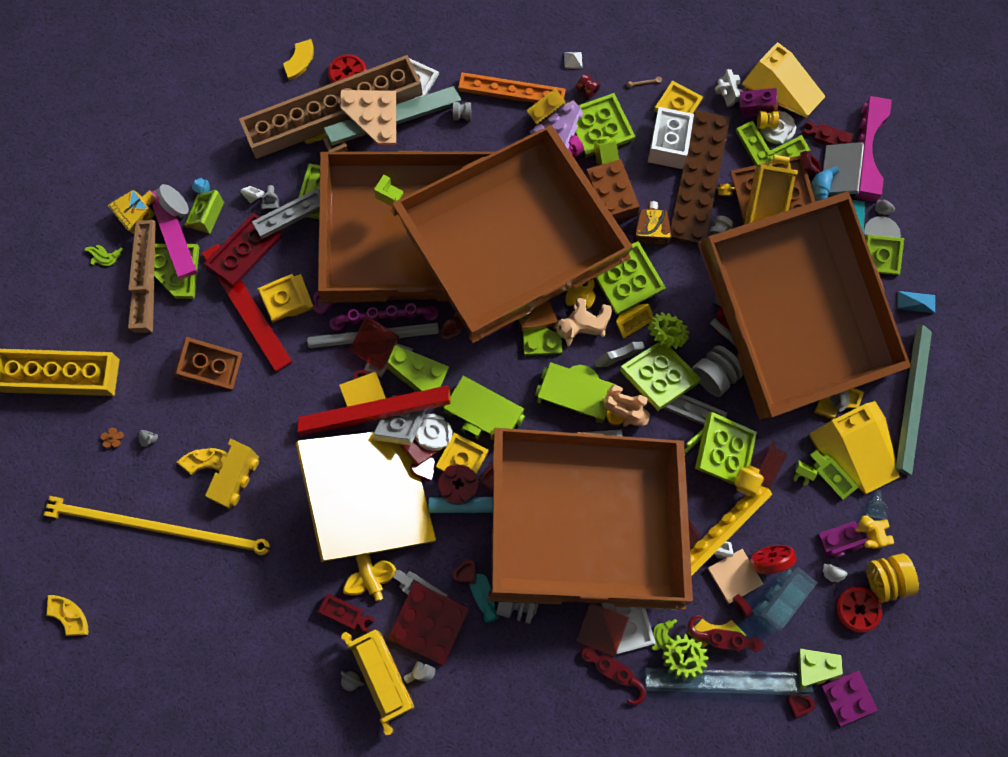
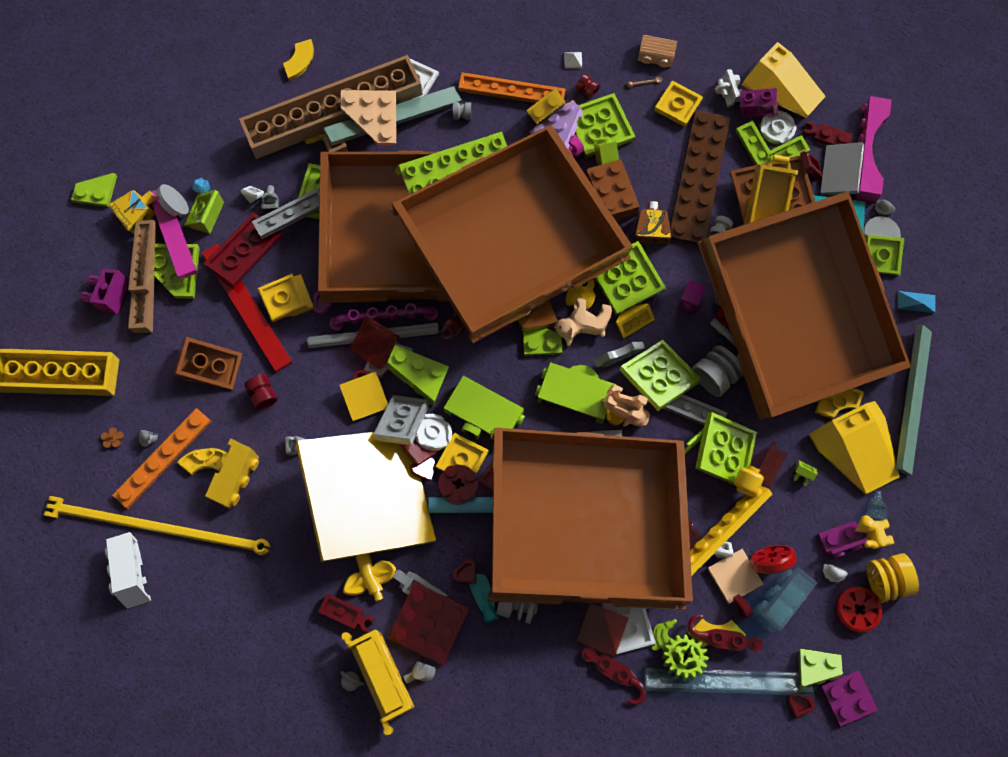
yellow tile [46,595,88,636] -> none
lime piece [85,245,123,266] -> none
red tile [298,385,451,436] -> none
red wheel [328,54,367,84] -> none
lime panel [374,175,403,207] -> none
white slope [648,107,694,169] -> none
lime gear [648,312,689,349] -> none
yellow plate [716,184,735,196] -> none
yellow wheel [757,111,779,130] -> none
dark azure piece [810,166,839,202] -> none
lime hinge [810,450,858,500] -> none
light grey piece [830,390,850,412] -> none
none -> lime wing [71,173,117,207]
none -> magenta brick [80,269,129,314]
none -> white wedge [105,532,151,609]
none -> orange plate [112,408,212,509]
none -> dark red wheel [244,374,278,410]
none -> light grey piece [285,436,305,456]
none -> lime bracket [395,132,507,195]
none -> light nougat brick [638,35,677,67]
none -> magenta brick [679,280,706,312]

